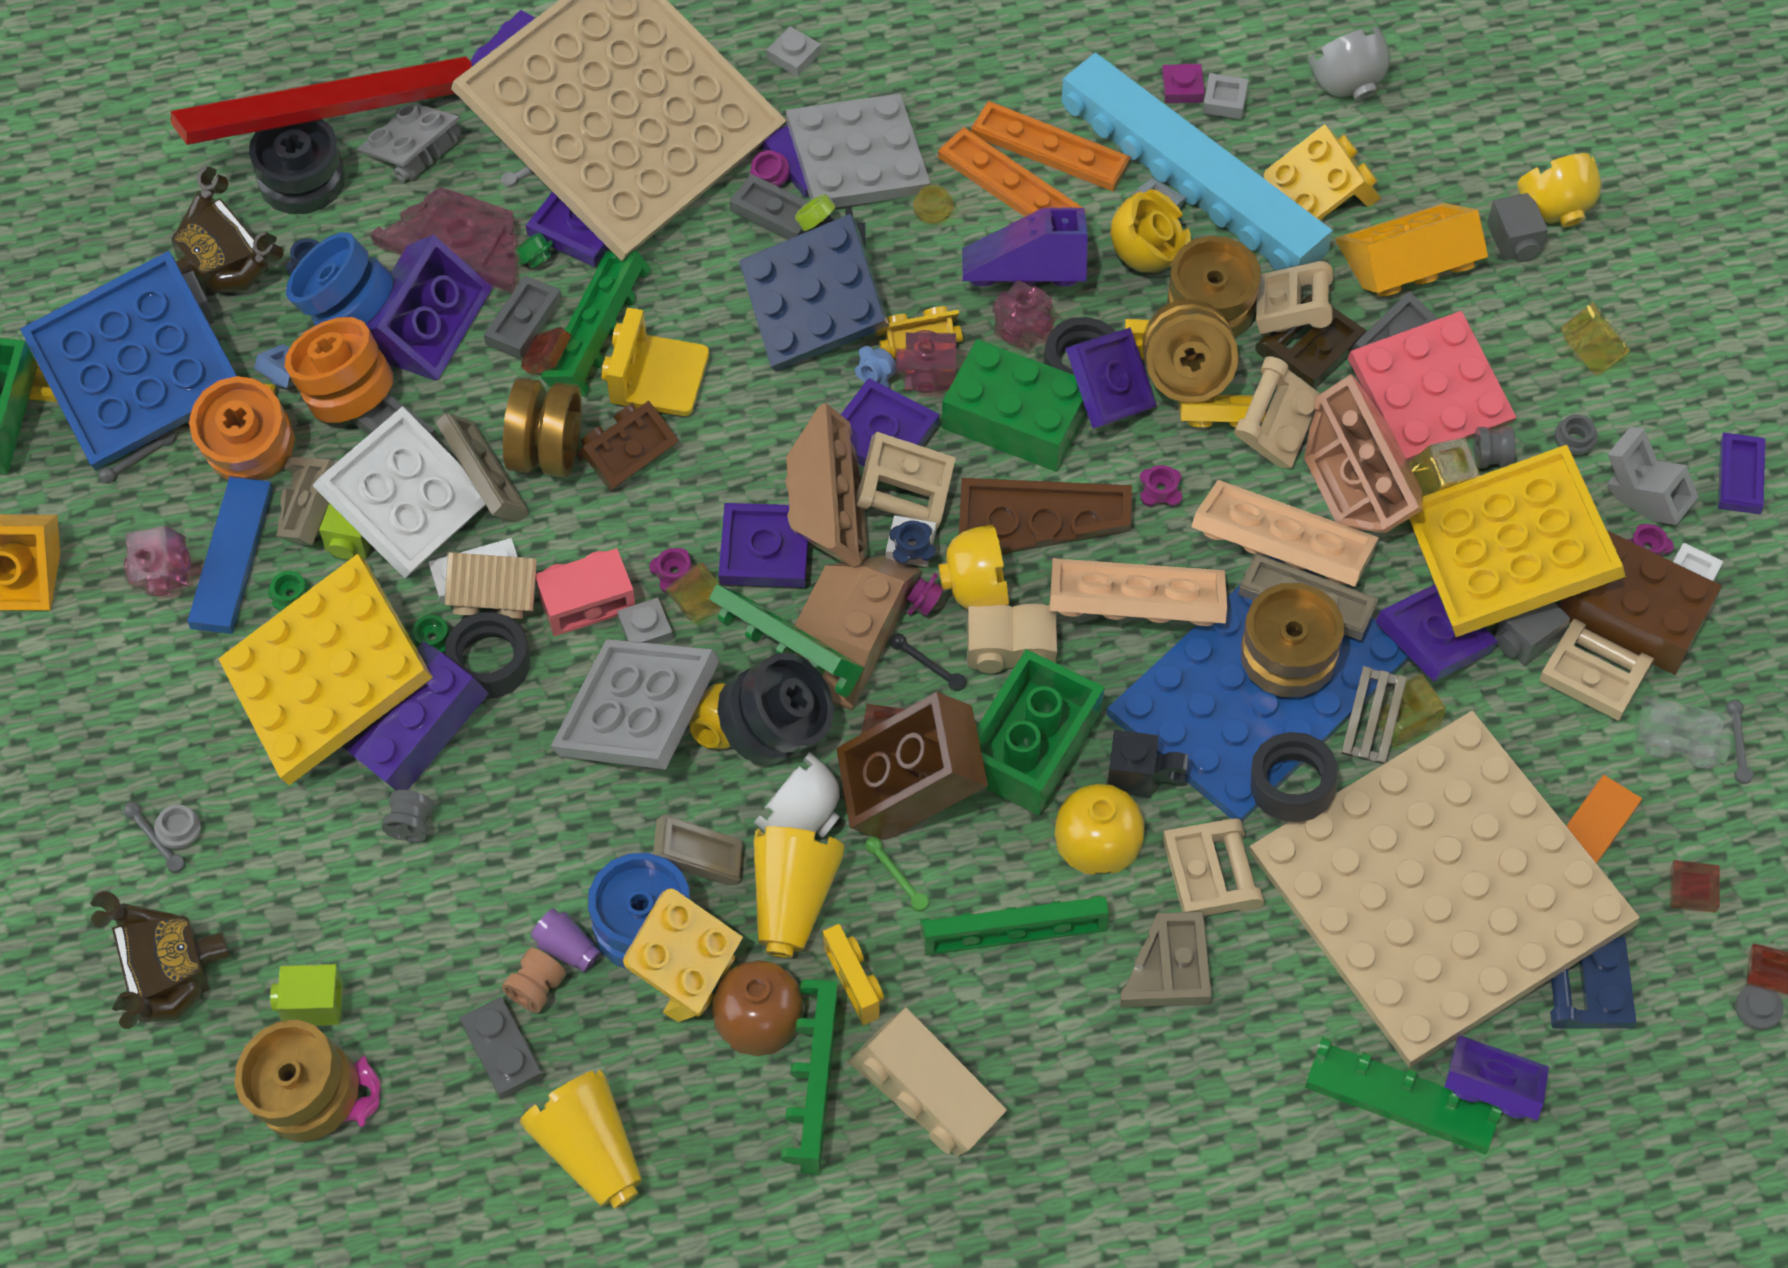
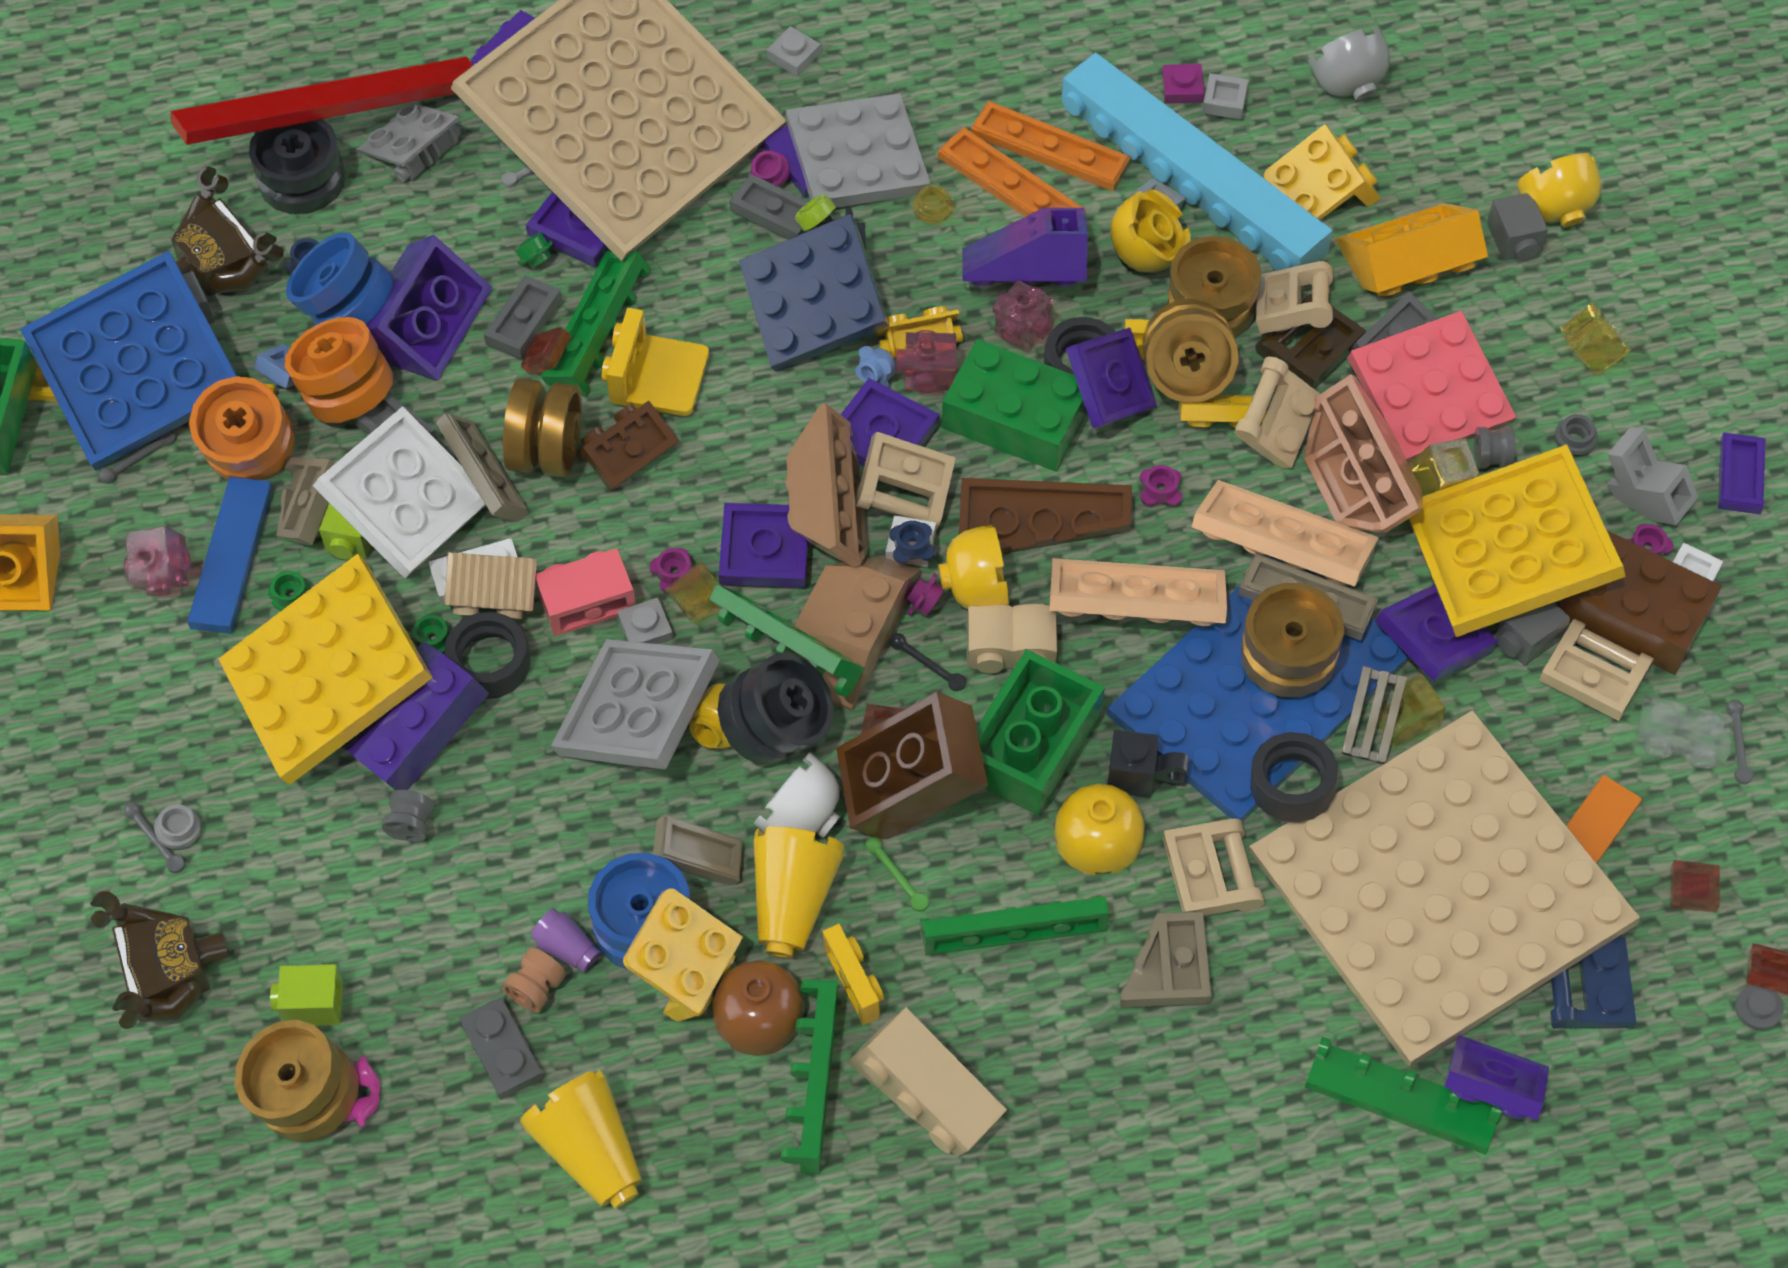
clear pink wing [371,187,516,293] -> none

